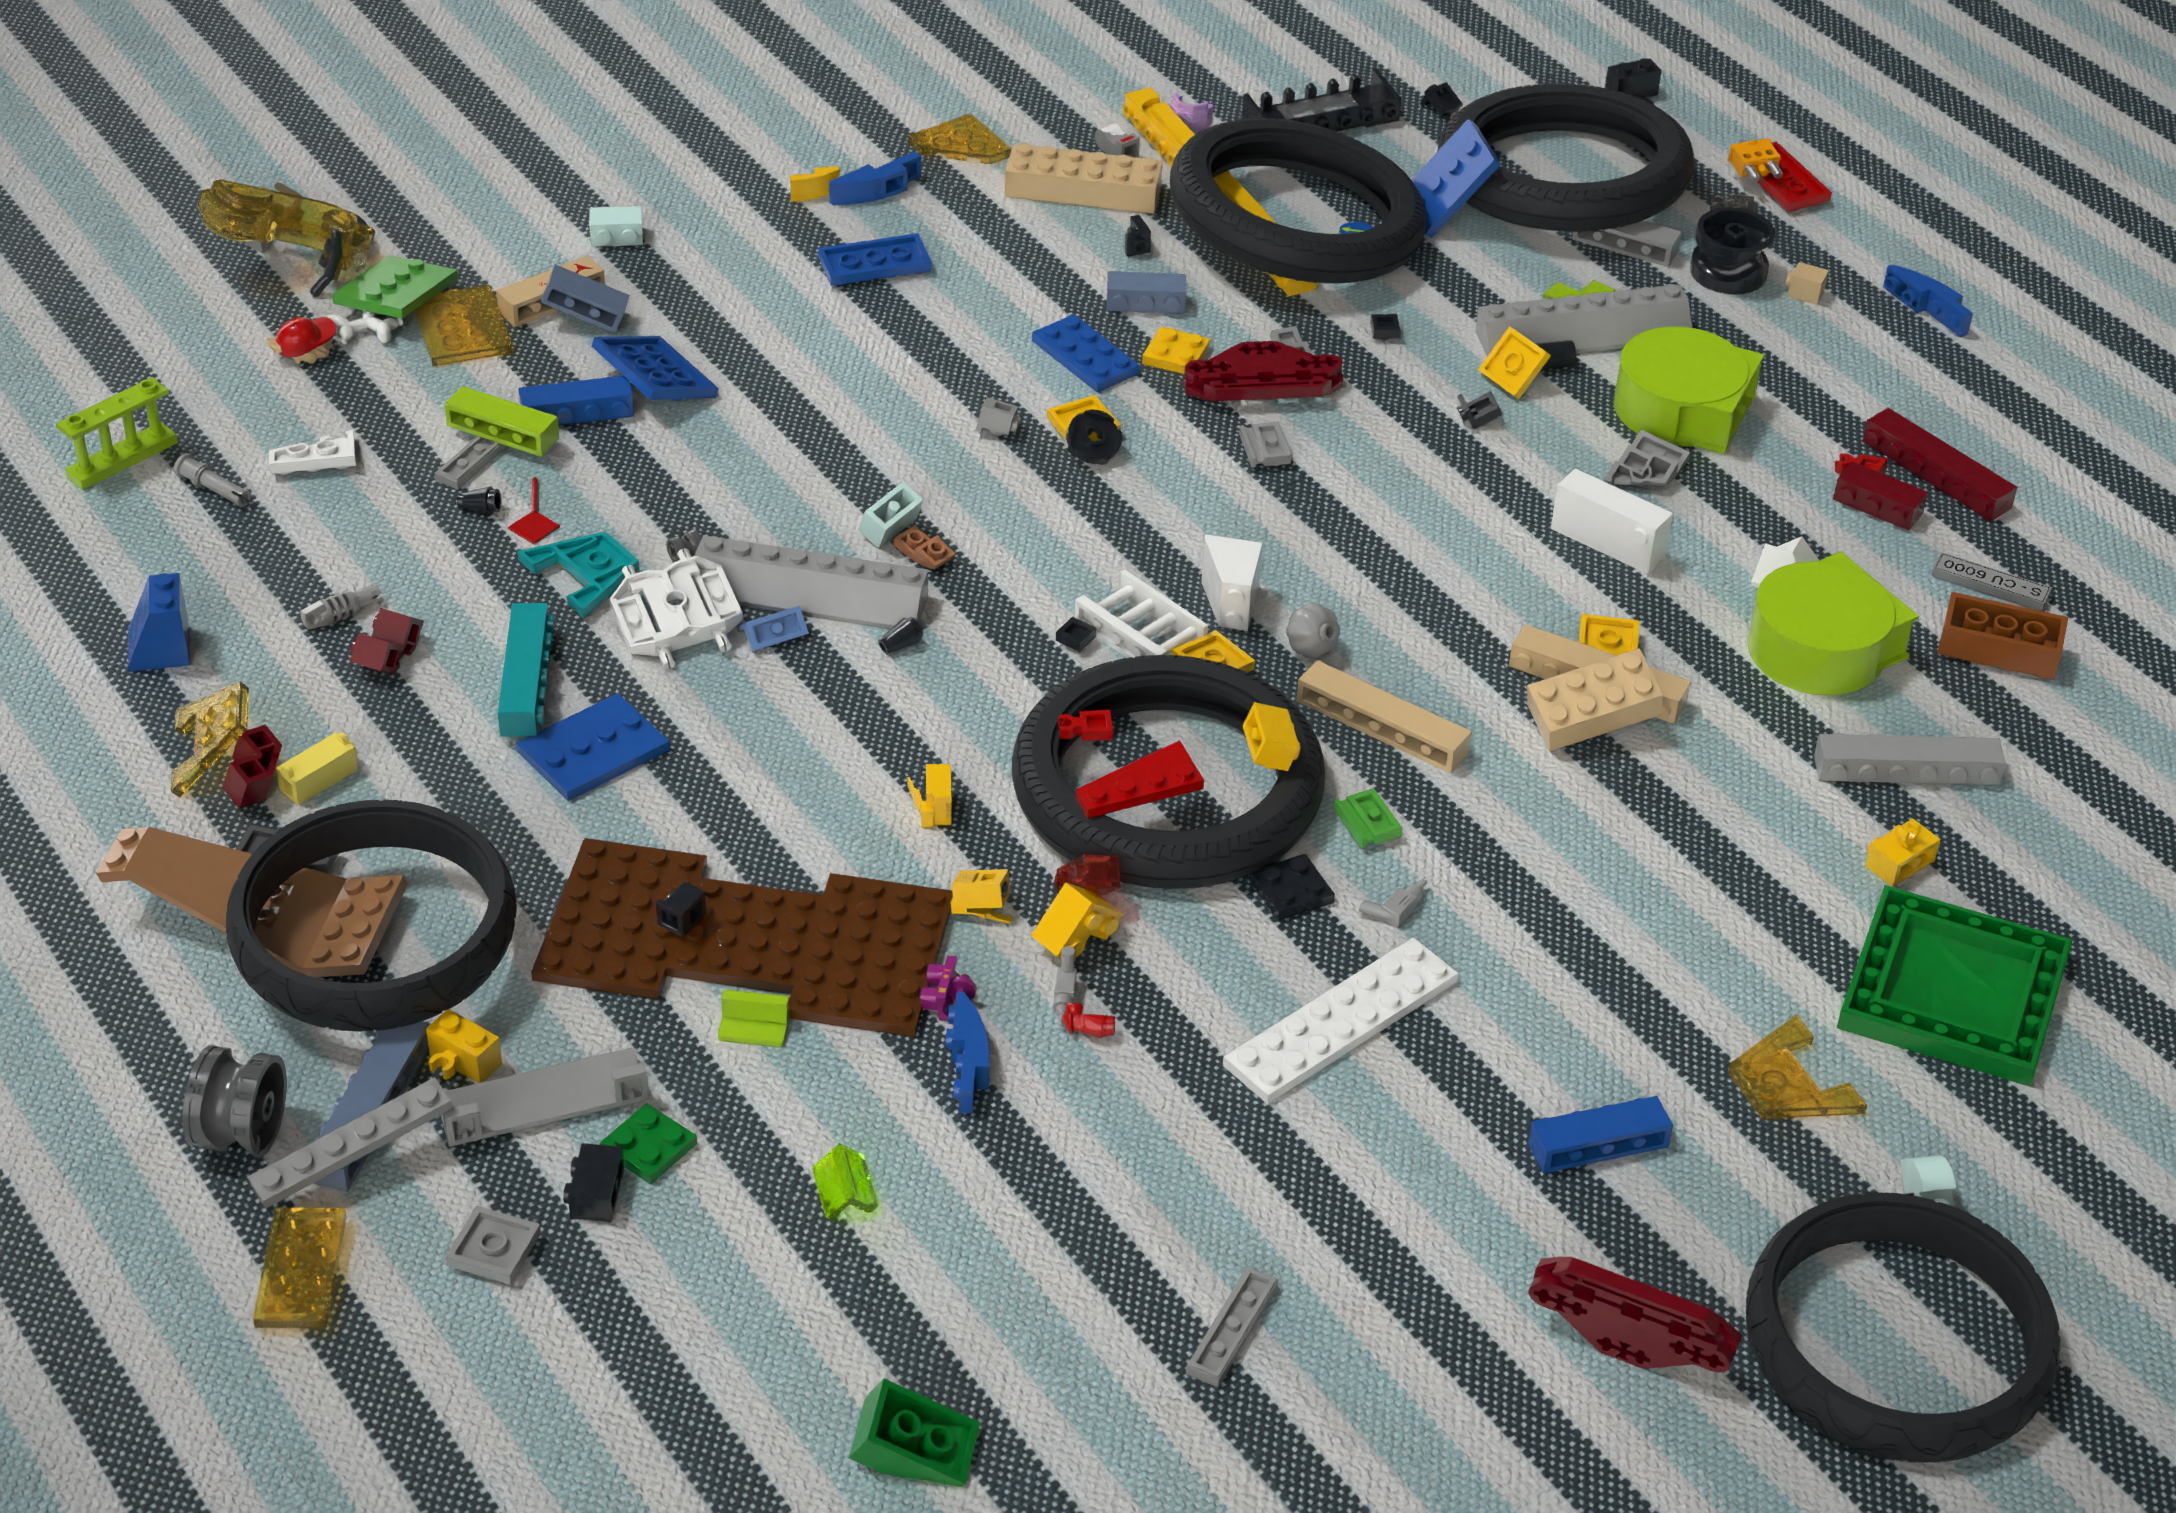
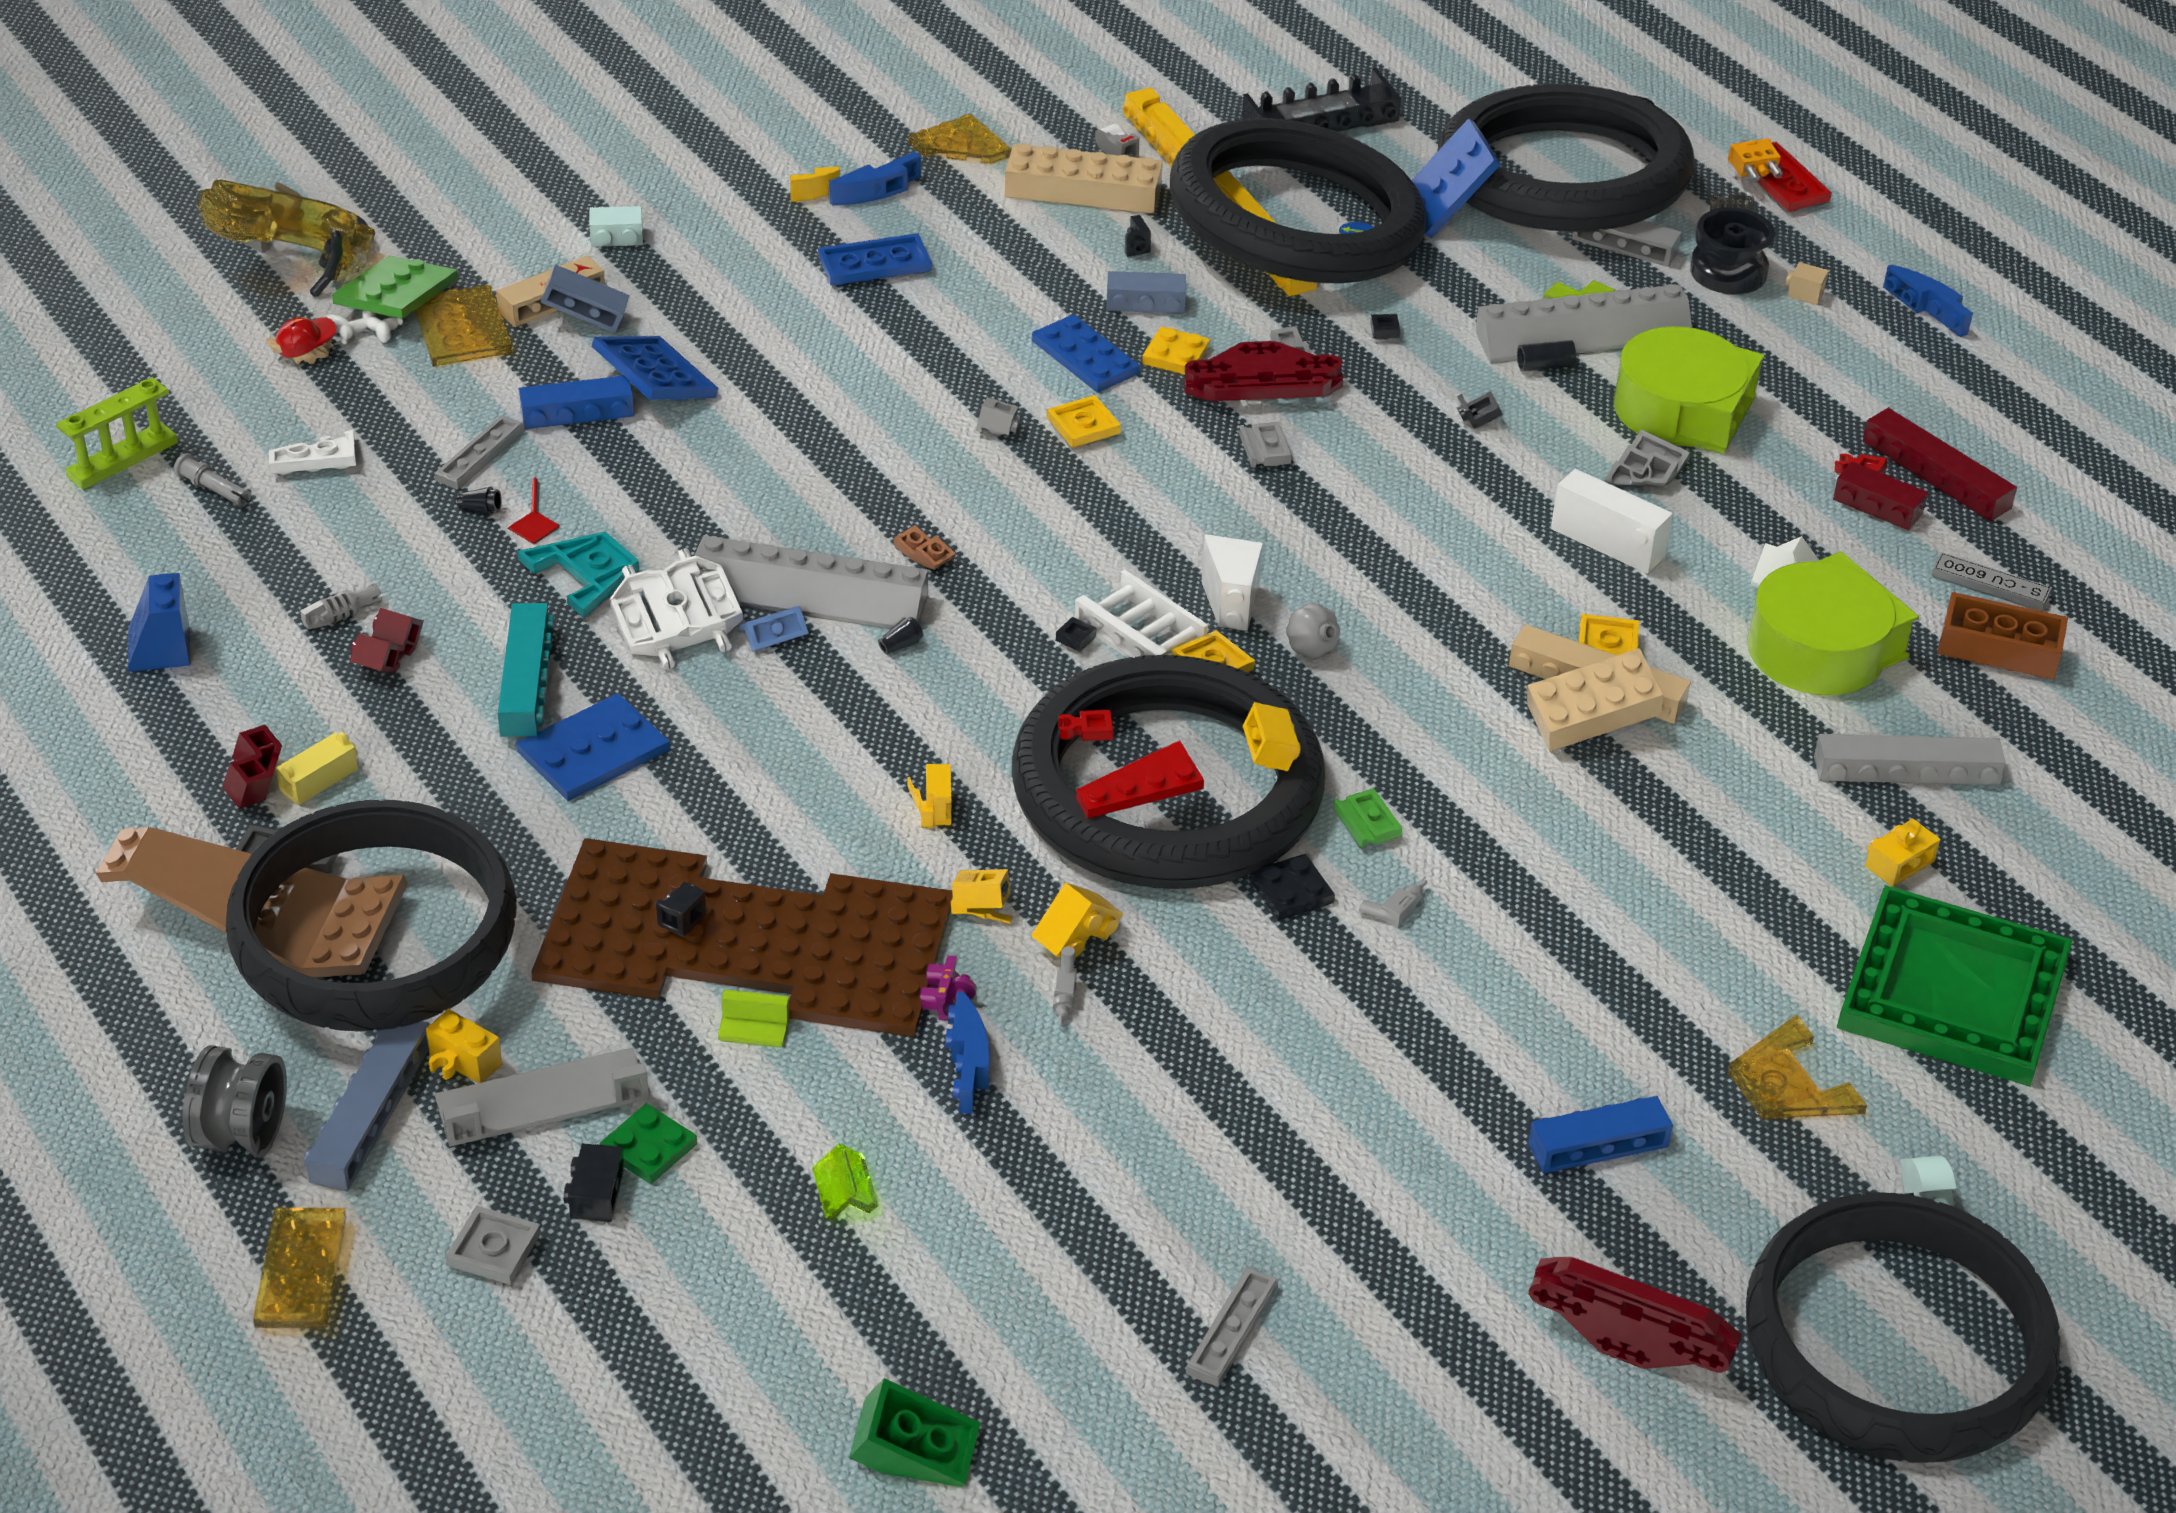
clear yellow wing [170,681,249,798] -> none
light grey plate [248,1077,453,1209] -> none
lime brick [444,386,560,457] -> none
dark grey wheel [666,529,702,563] -> none
light aqua brick [859,482,923,549] -> none
clear red slope [1054,854,1121,895] -> none
red arm [1062,1003,1115,1039] -> none
black plate [1066,409,1122,465] -> none
lavender hair [1170,92,1214,134] -> none
white plate [1223,937,1458,1104] -> none
tan brick [1297,660,1472,774] -> none
black bracket [1420,82,1463,117] -> none
yellow plate [1478,326,1551,399] -> none
black brick [1605,58,1662,98] -> none

